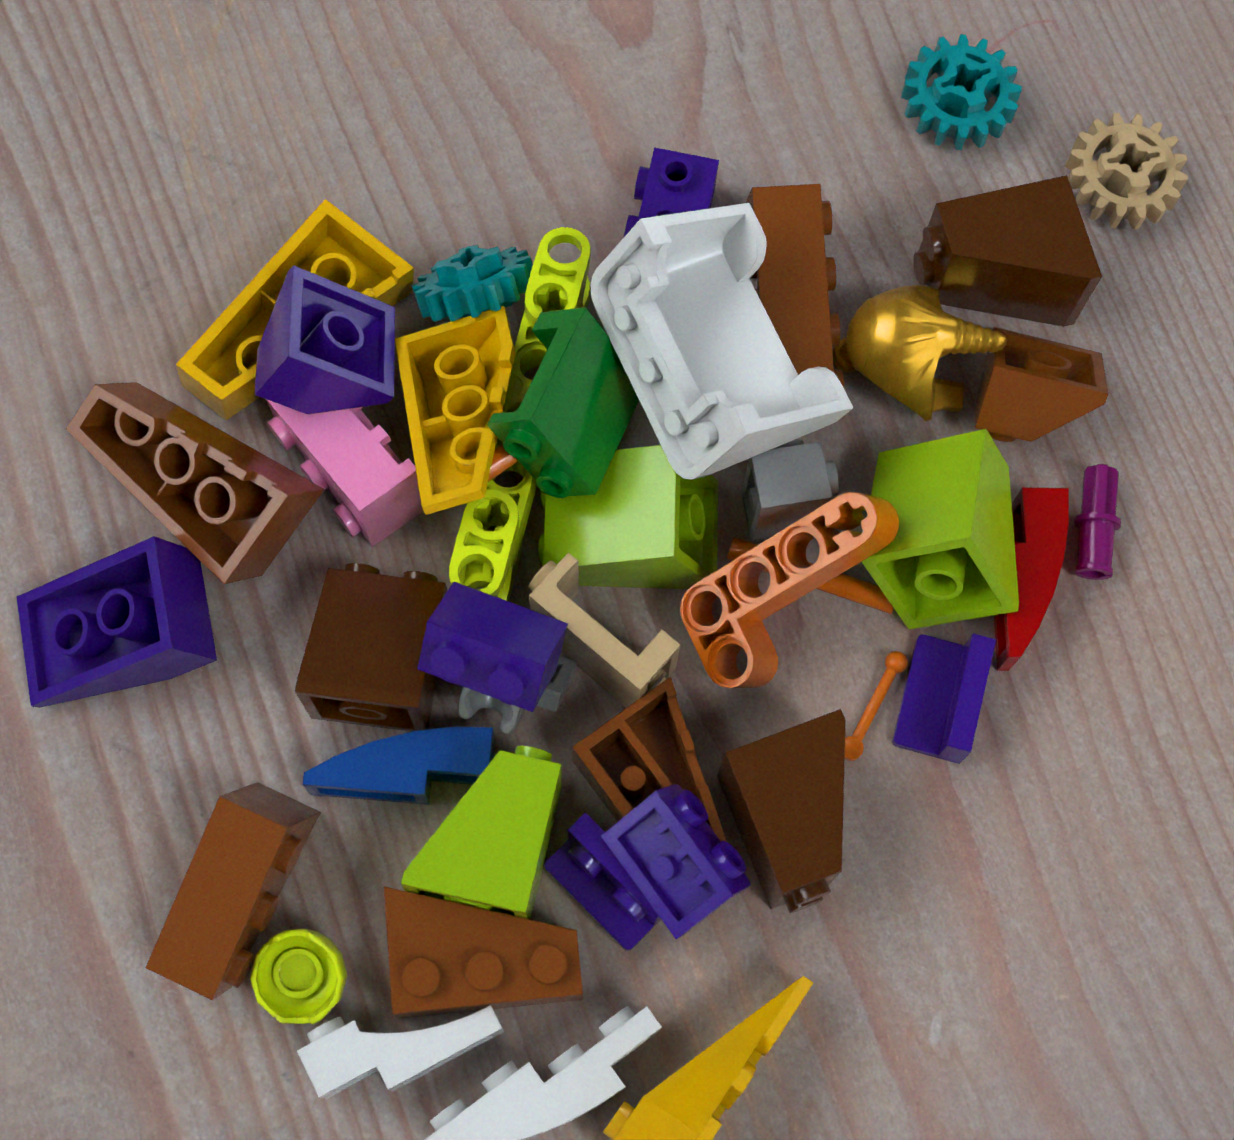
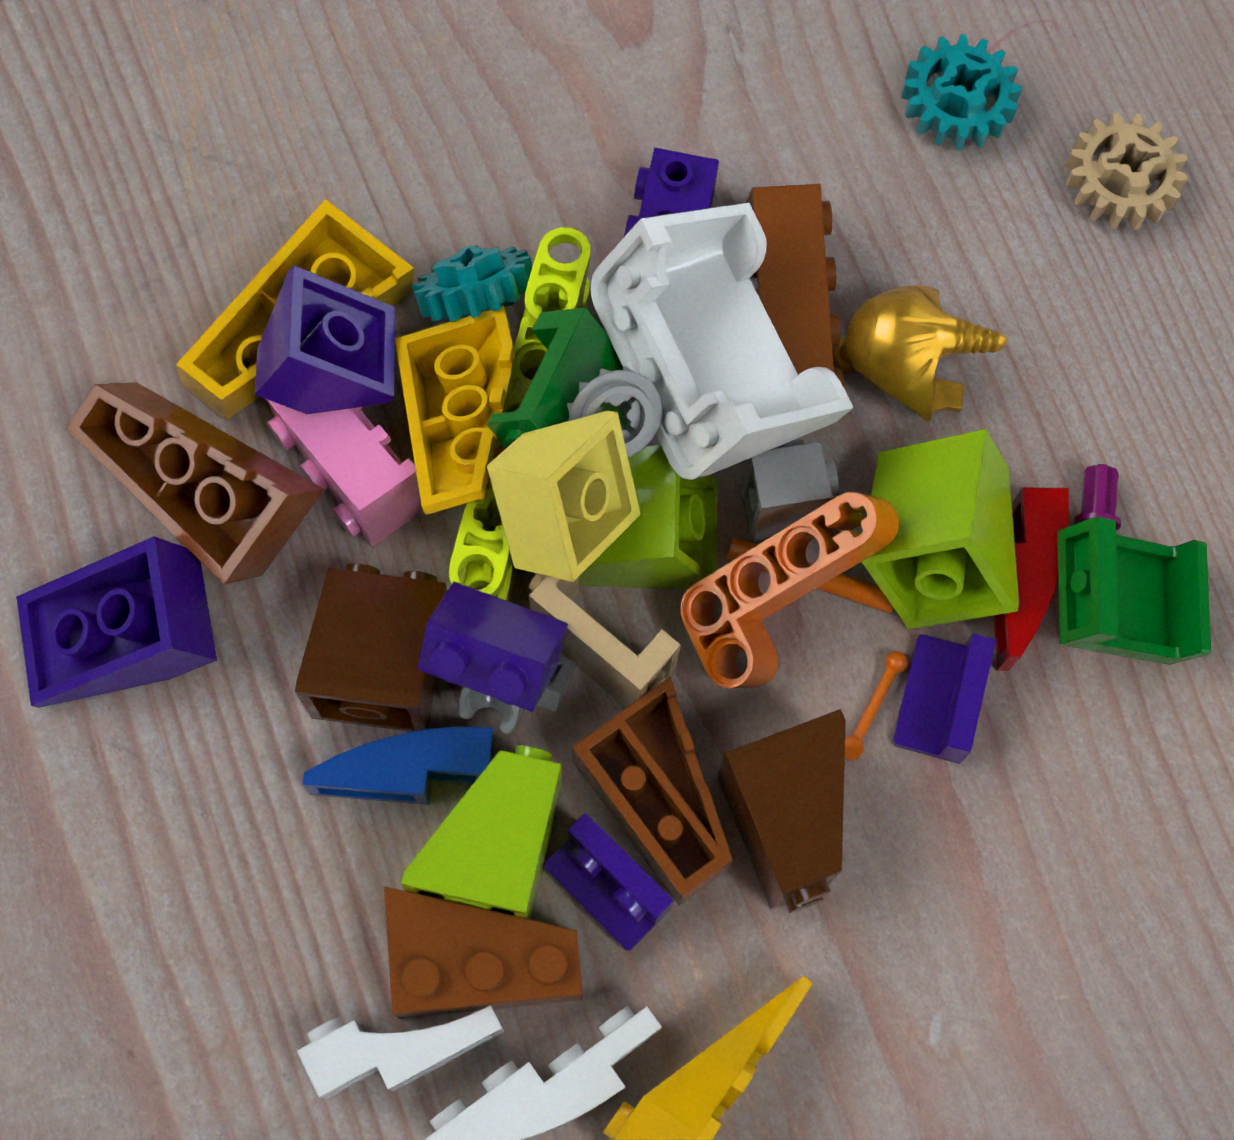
dark orange wedge [145,782,321,1000] -> none
neon yellow hair [250,928,347,1024] -> none
dark purple bracket [601,784,751,939] -> none
reddish brown slope [913,175,1102,327] -> none
dark orange slope [975,327,1108,442] -> none
none -> light yellow slope [487,411,641,582]
none -> light grey gear [567,366,662,457]
none -> green panel [1058,517,1211,665]

